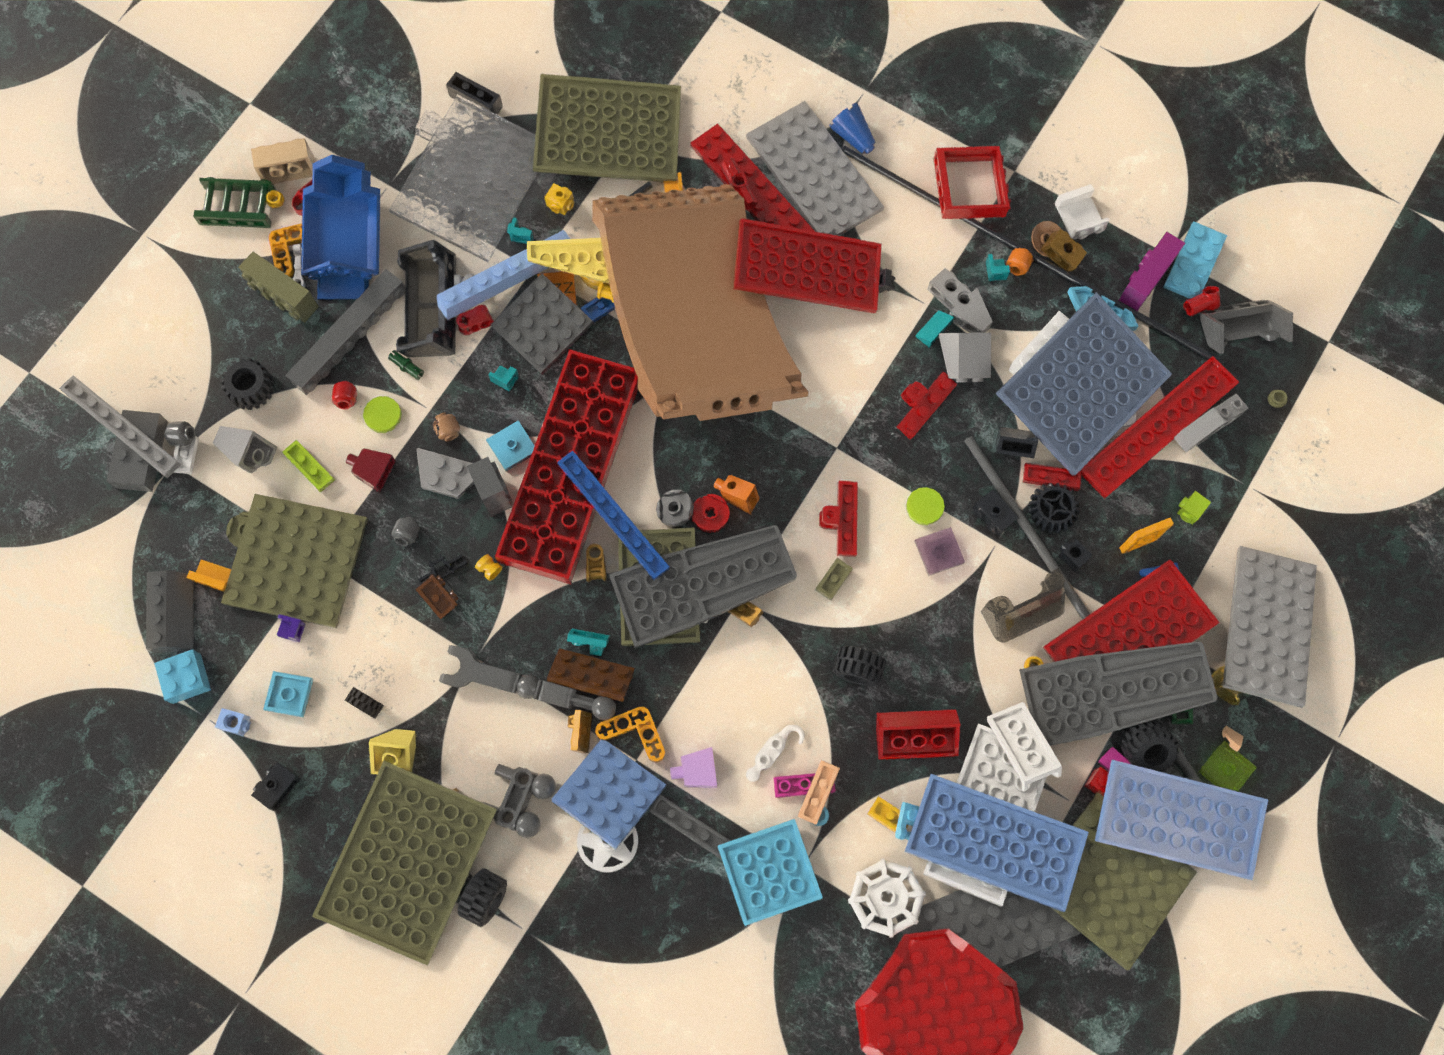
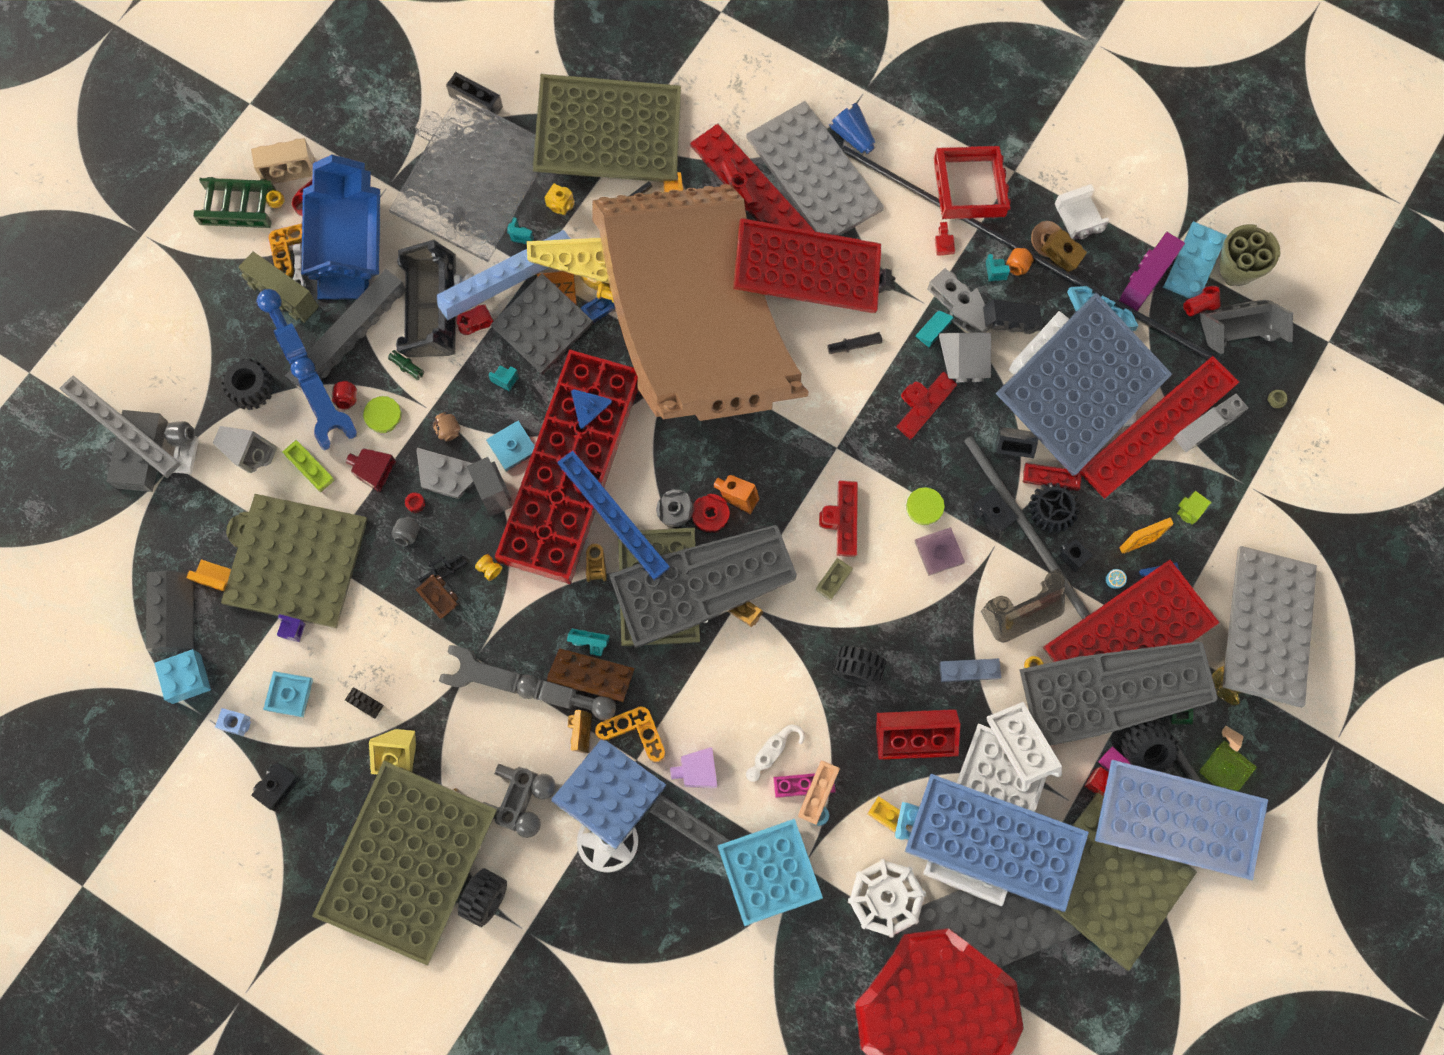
none -> blue piece [257,289,357,451]
none -> red tile [405,493,425,513]
none -> blue piece [571,389,612,428]
none -> black axle [827,332,882,354]
none -> red plate [934,222,955,256]
none -> sand blue plate [940,658,1001,682]
none -> black brick [983,299,1042,334]
none -> medium azure tile [1106,569,1127,589]
none -> olive cone [1219,224,1281,286]

